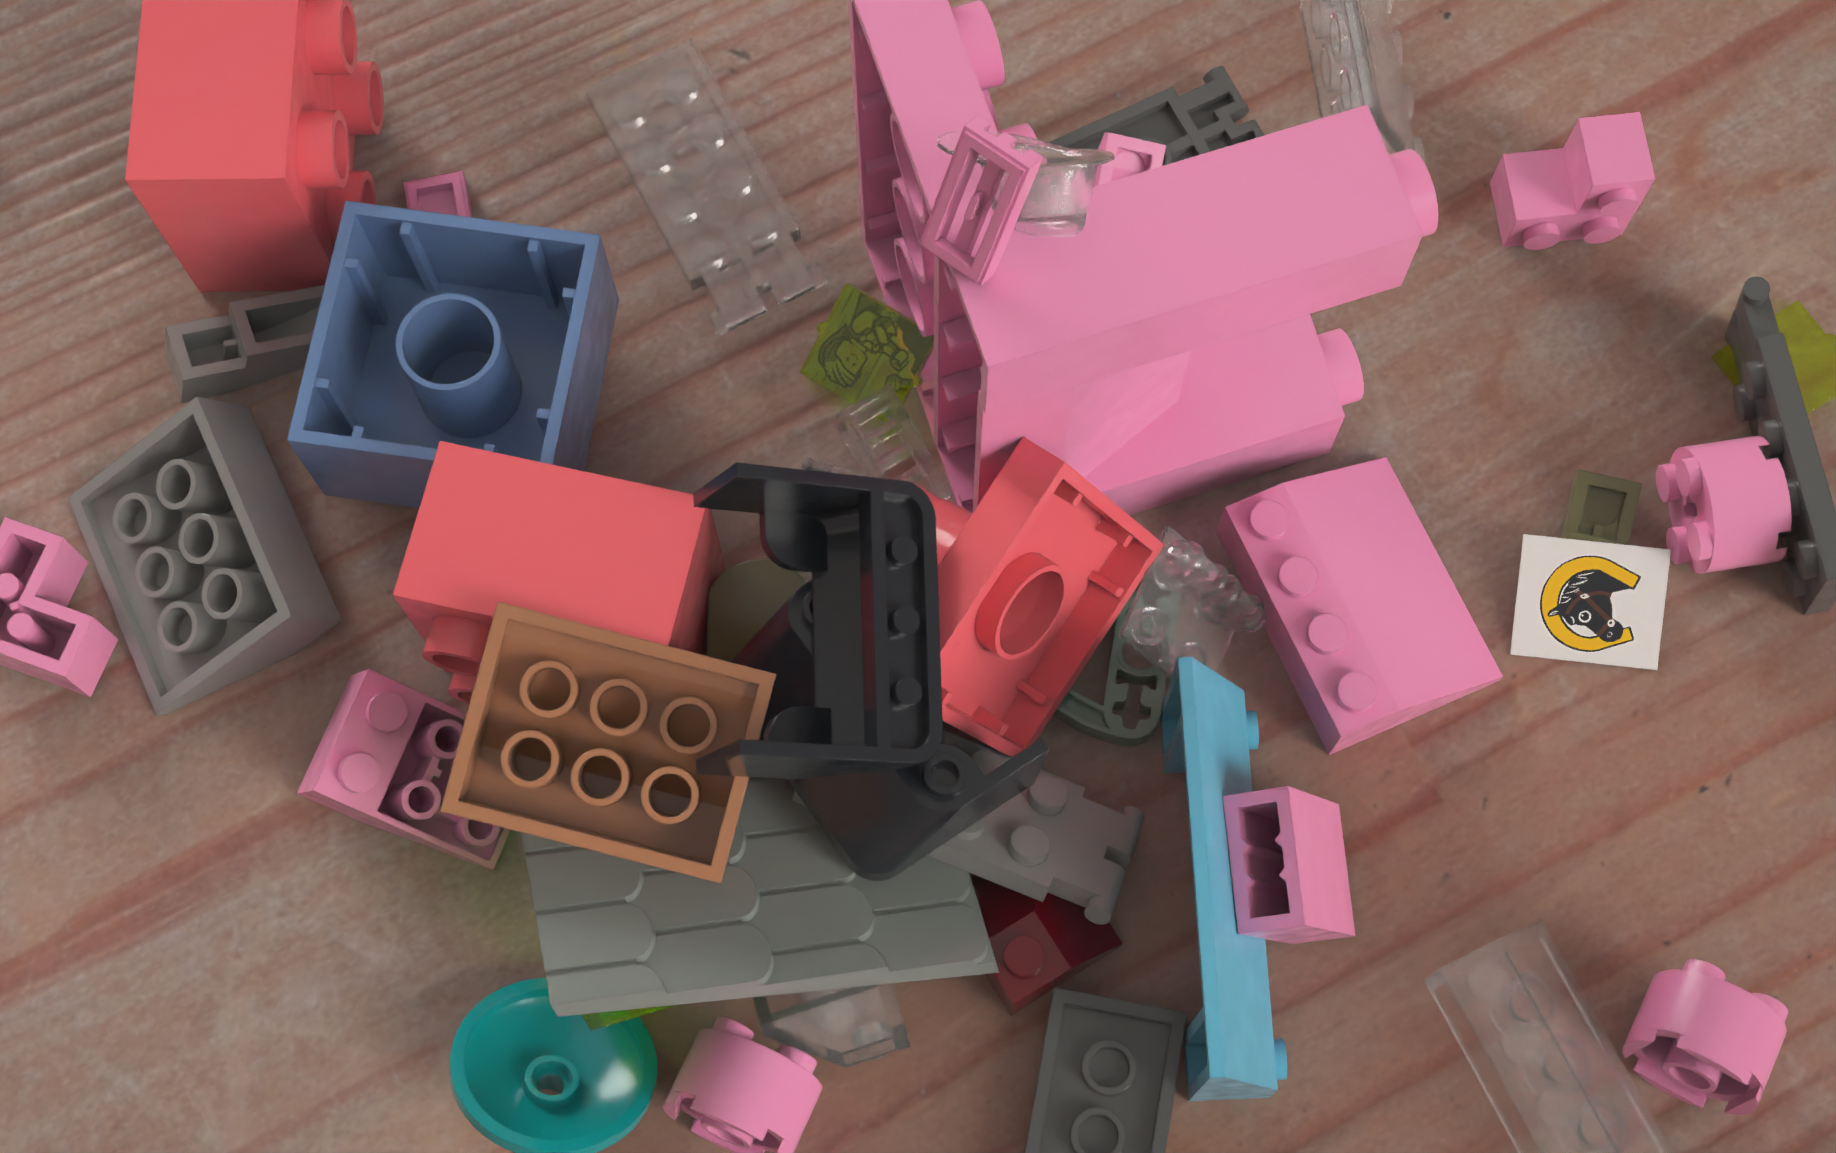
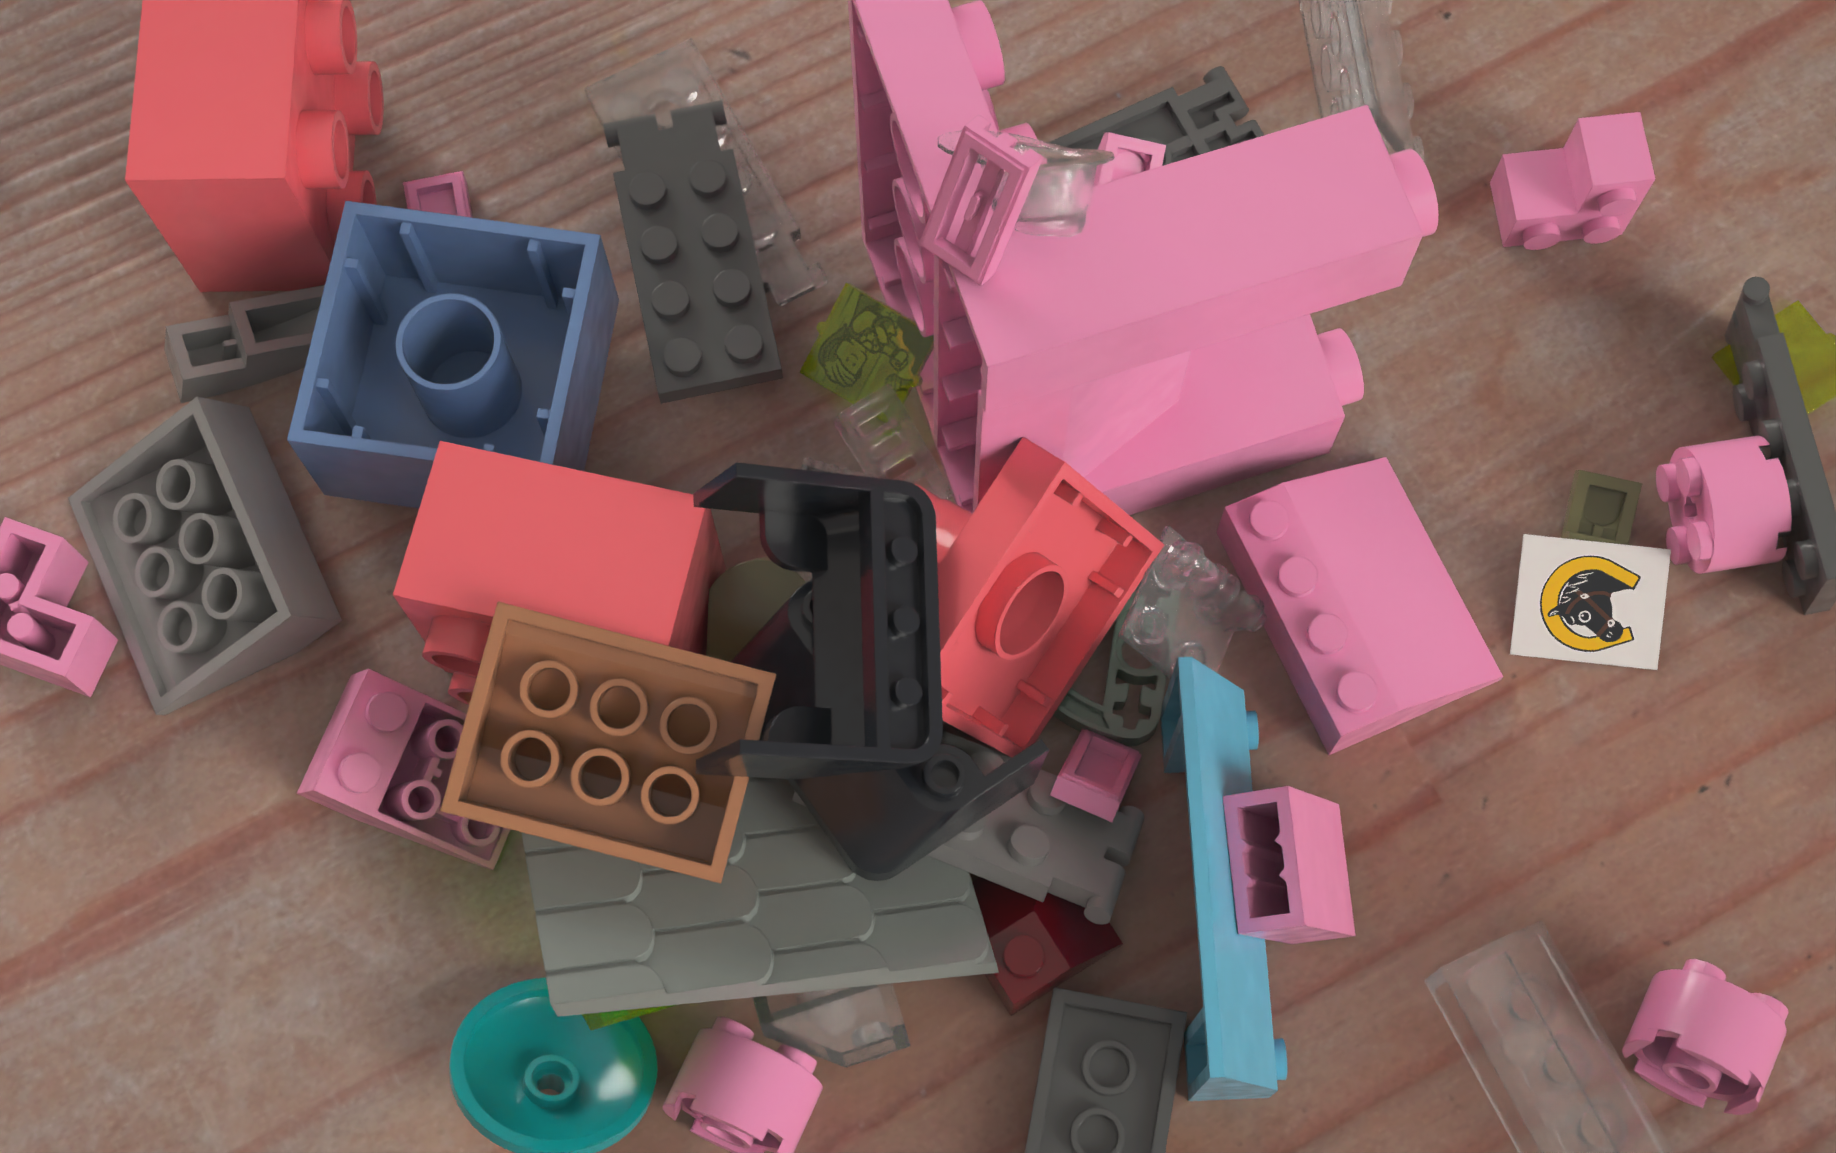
none -> dark grey hinge [603,100,783,404]
none -> bright pink tile [1050,729,1142,822]

